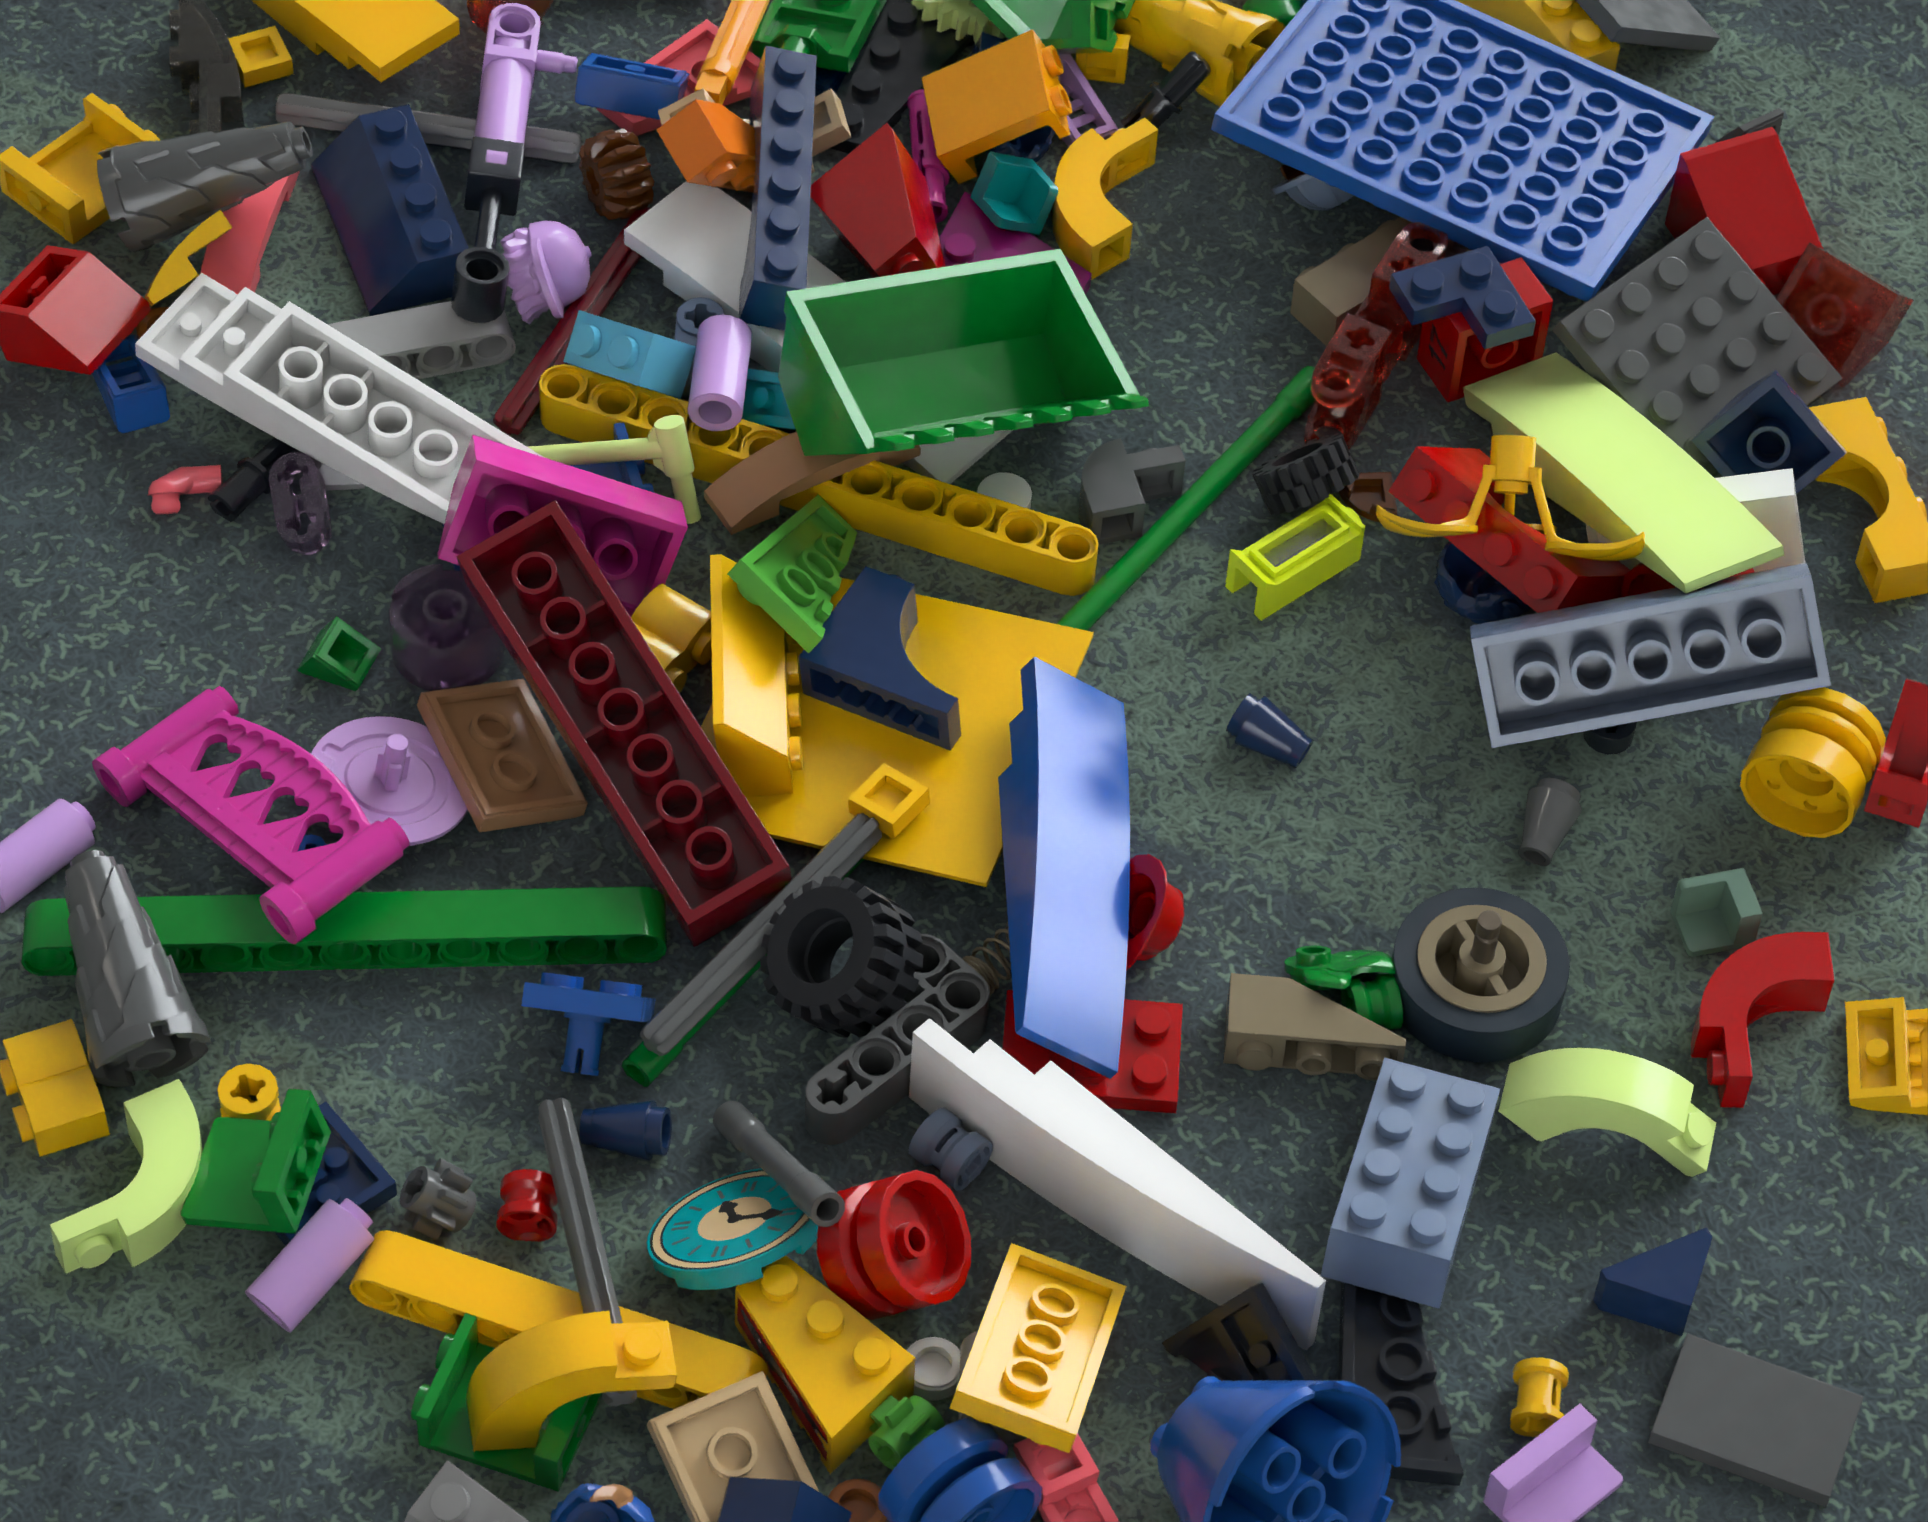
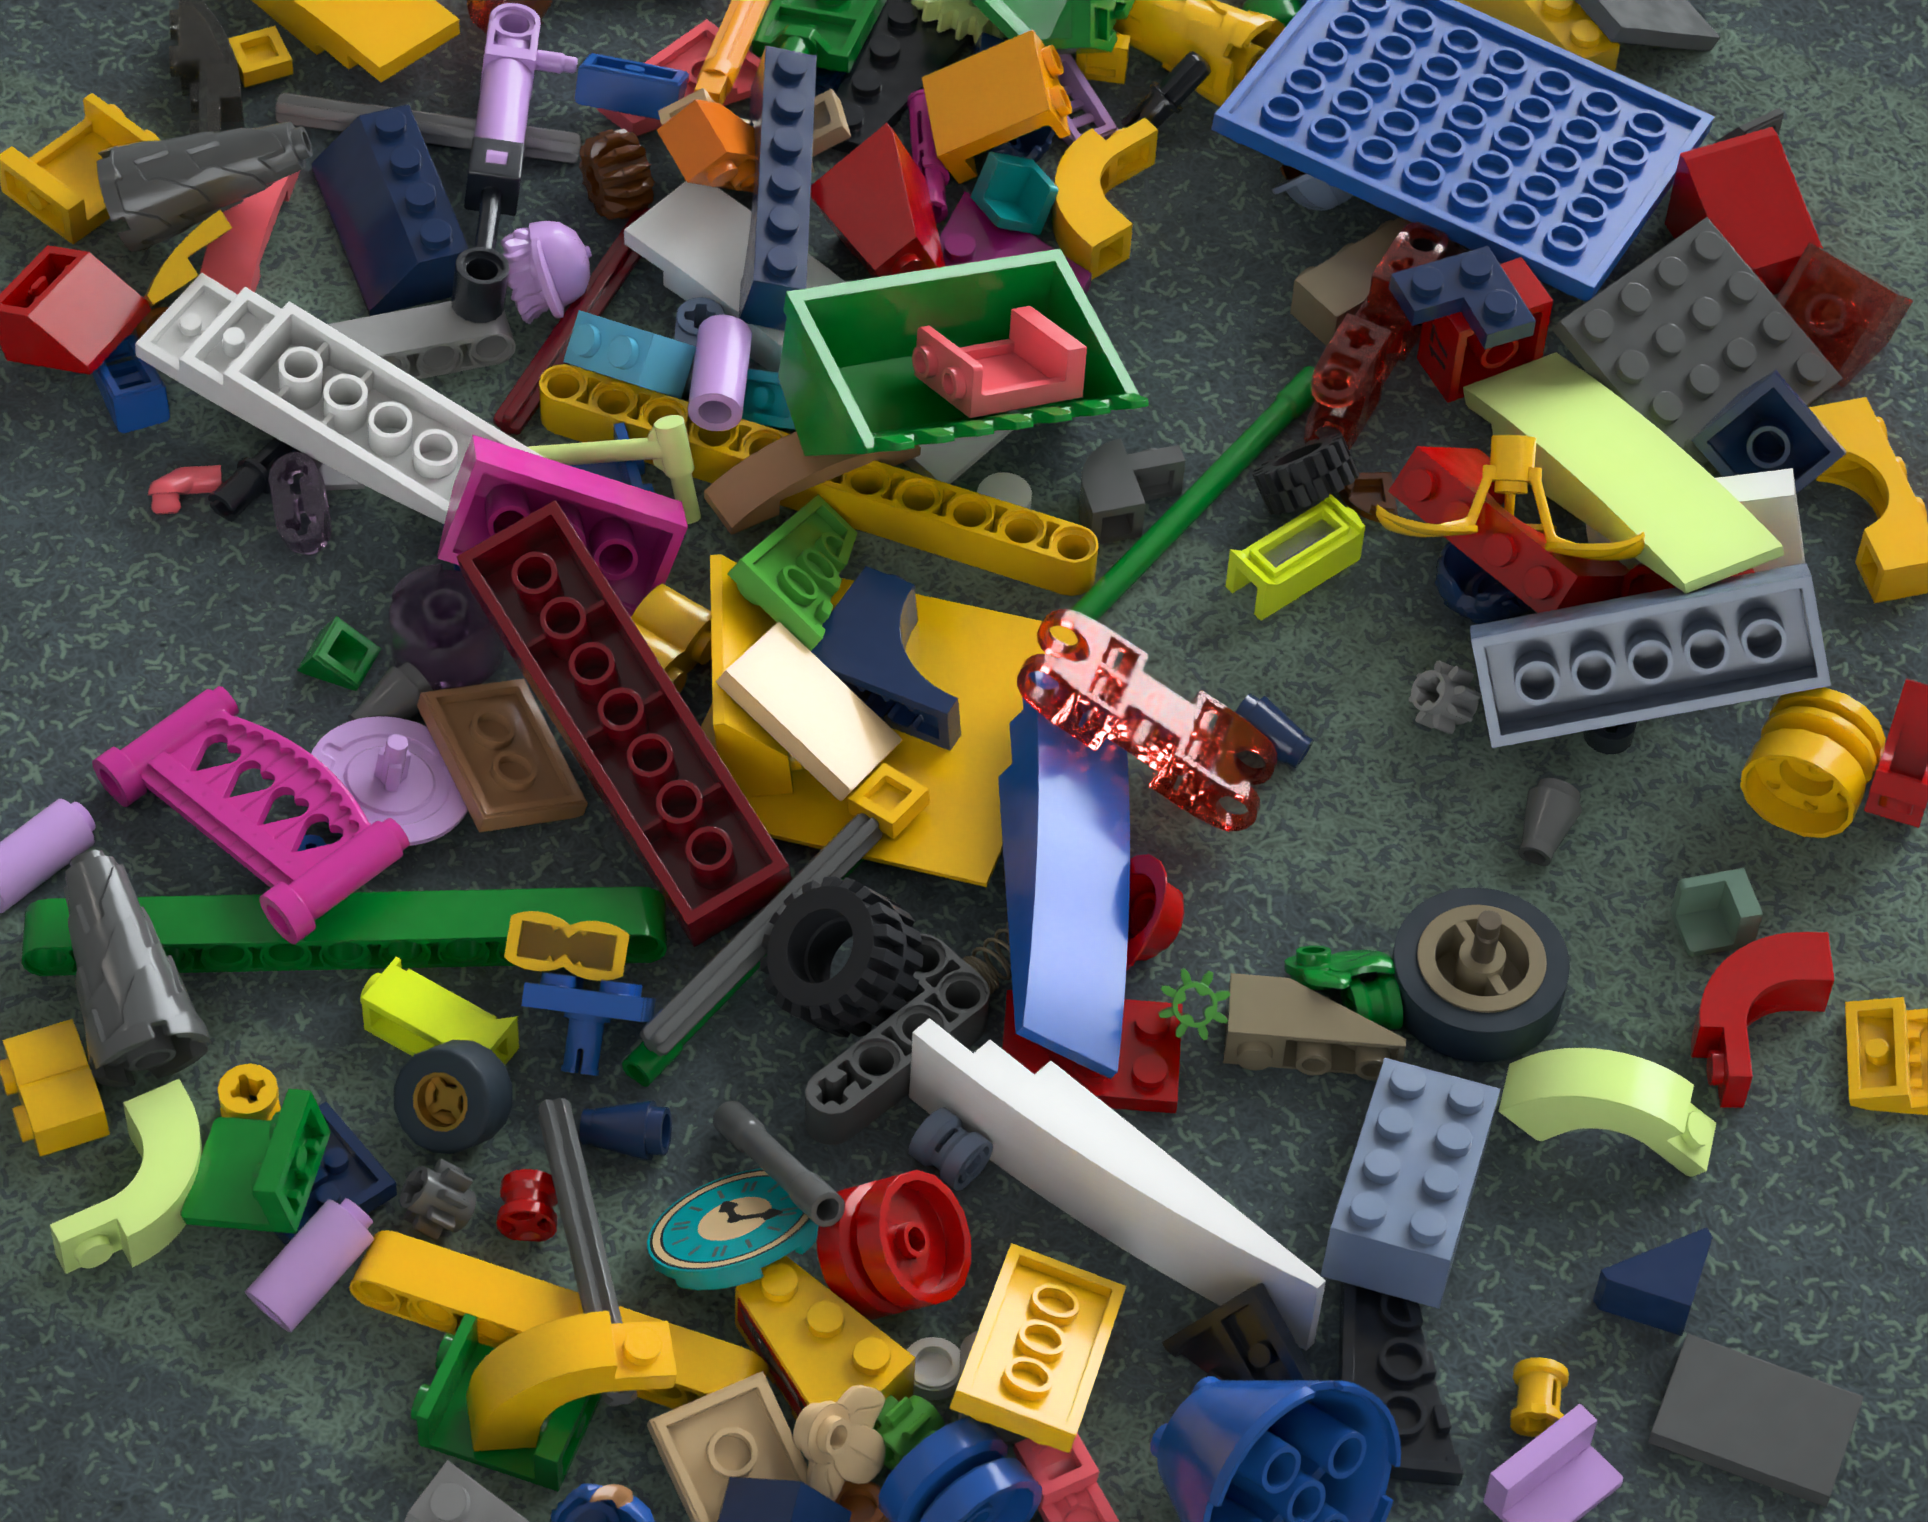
none -> dark grey cone [348,662,433,721]
none -> neon yellow window [360,957,519,1065]
none -> black wheel [393,1040,513,1154]
none -> yellow brick [504,911,630,981]
none -> tile [716,622,903,801]
none -> tan plate [793,1385,886,1501]
none -> coral panel [912,306,1087,418]
none -> clear red piece [1017,609,1277,831]
none -> bright green gear [1158,968,1230,1040]
none -> light grey gear [1409,660,1481,734]

